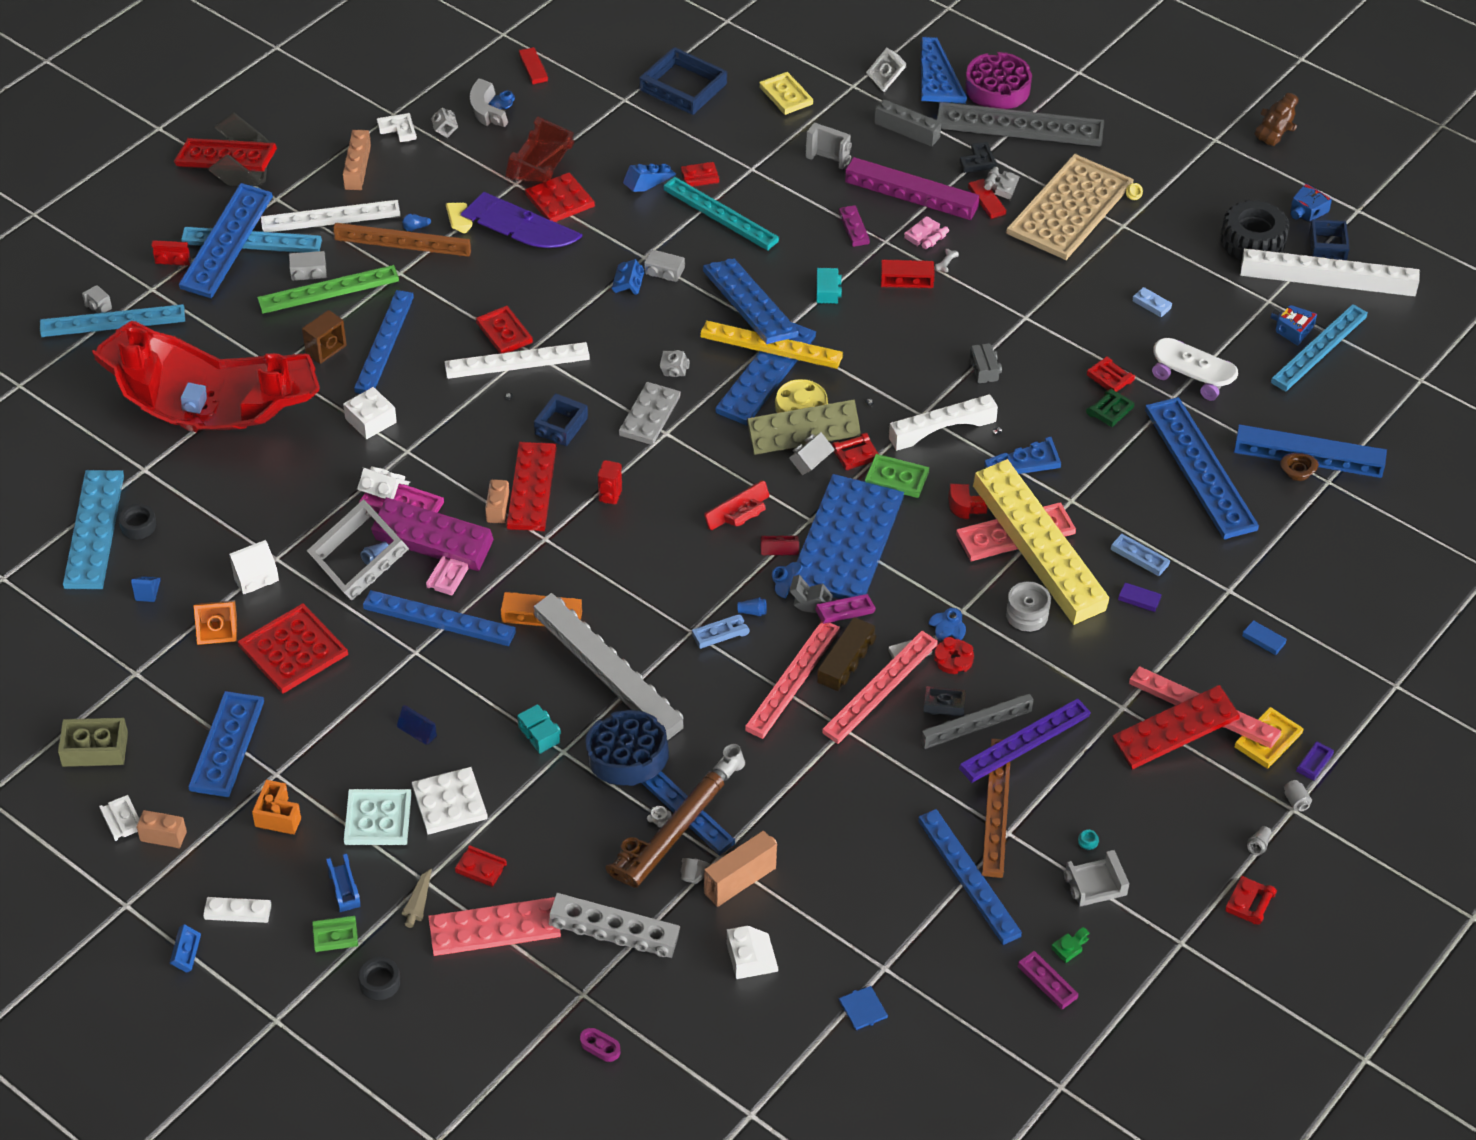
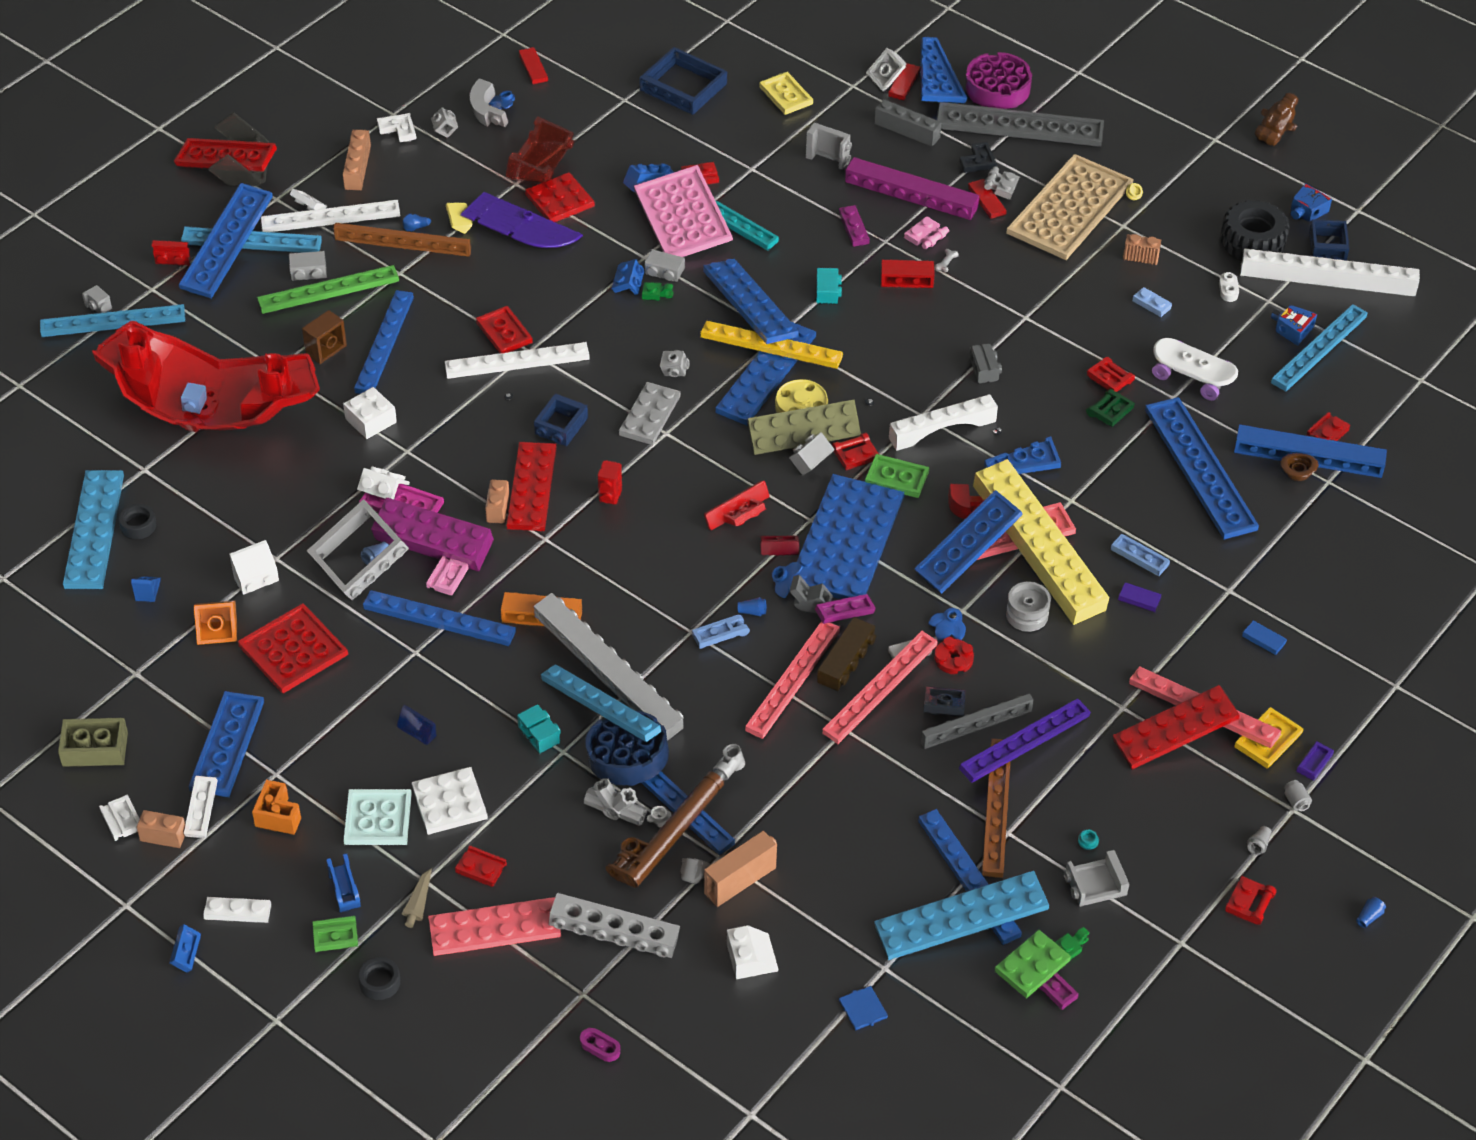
none -> white plate [184,776,217,838]
none -> white plate [290,189,326,210]
none -> dark azure plate [541,664,661,742]
none -> light grey piece [584,779,647,826]
none -> bright pink plate [634,165,733,257]
none -> green plate [642,282,673,300]
none -> dark azure plate [874,871,1049,960]
none -> red tile [889,63,920,100]
none -> blue plate [915,490,1023,594]
none -> bright green plate [995,930,1071,998]
none -> nougat brick [1123,234,1161,265]
none -> white plate [1219,272,1239,302]
none -> red plate [1306,412,1350,441]
none -> blue cone [1356,897,1386,928]

